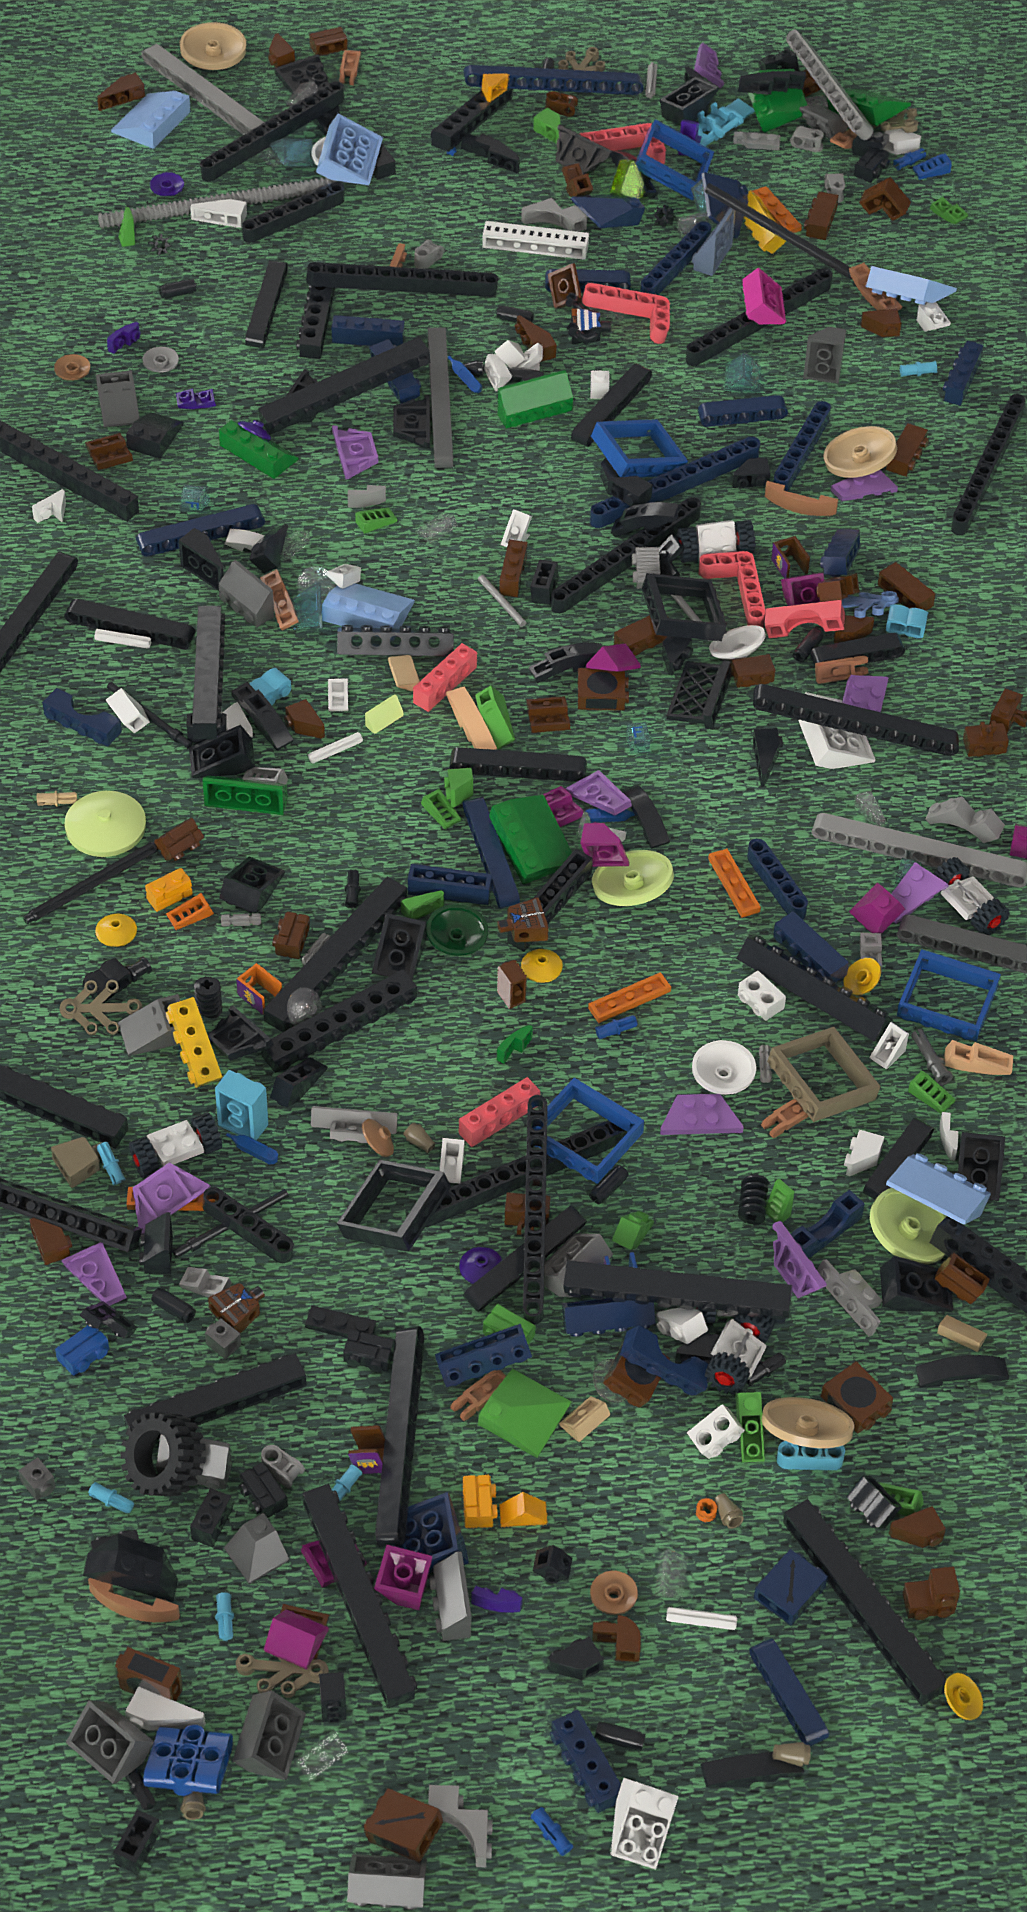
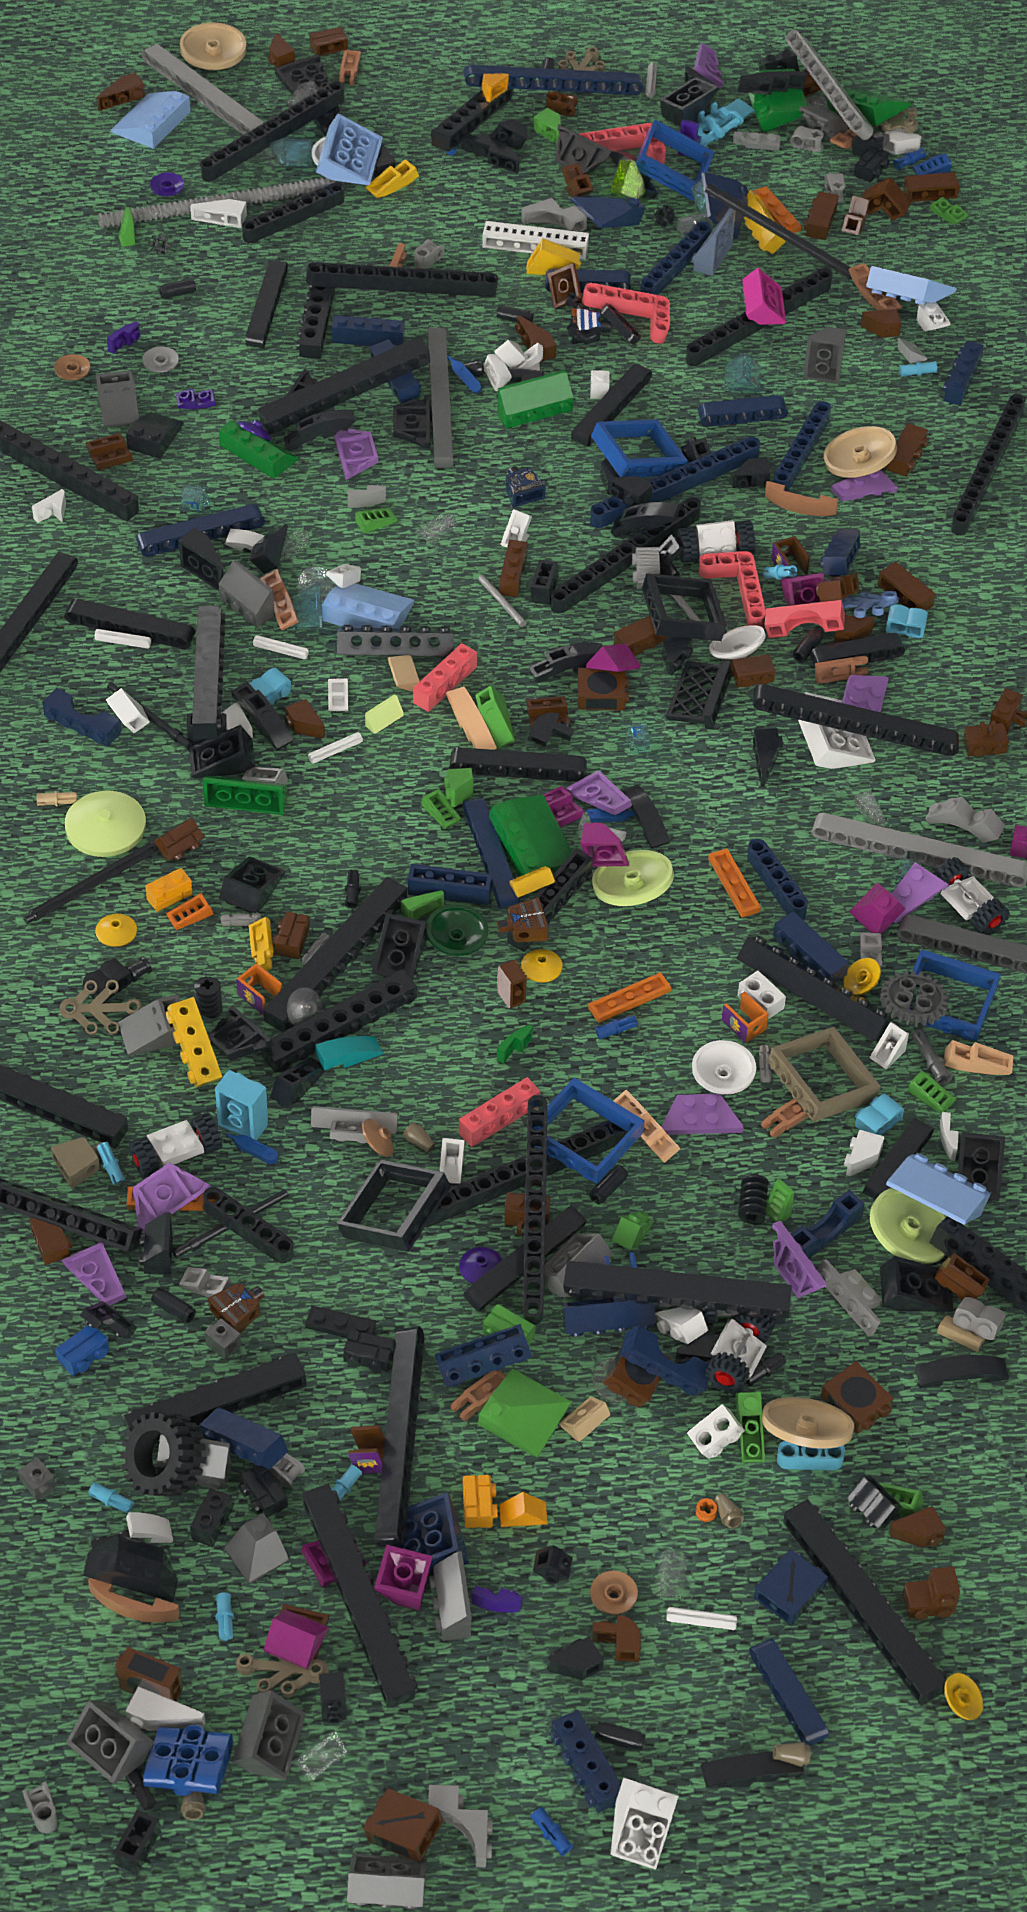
none -> light grey piece [22,1781,58,1833]
none -> white slope [126,1512,173,1543]
none -> dark blue brick [199,1407,288,1470]
none -> yellow hinge [249,917,273,971]
none -> white axle [253,635,309,660]
none -> black slope [283,410,356,452]
none -> teal slope [316,1036,383,1070]
none -> yellow slope [365,159,419,198]
none -> black slope [491,119,528,150]
none -> dark blue torso [505,466,546,508]
none -> yellow slope [509,866,555,897]
none -> yellow slope [526,238,581,275]
none -> black brick [528,713,574,747]
none -> black beam [600,303,641,345]
none -> light nougat slope [613,1090,680,1163]
none -> black brick [681,437,711,464]
none -> orange piece [722,991,769,1043]
none -> medium azure pin [763,564,797,580]
none -> brick [842,196,870,235]
none -> medium azure brick [855,1094,904,1136]
none -> dark grey gear [880,971,949,1027]
none -> light grey slope [898,338,927,363]
none -> reddish brown brick [903,172,959,202]
none -> light grey brick [952,1297,1006,1340]

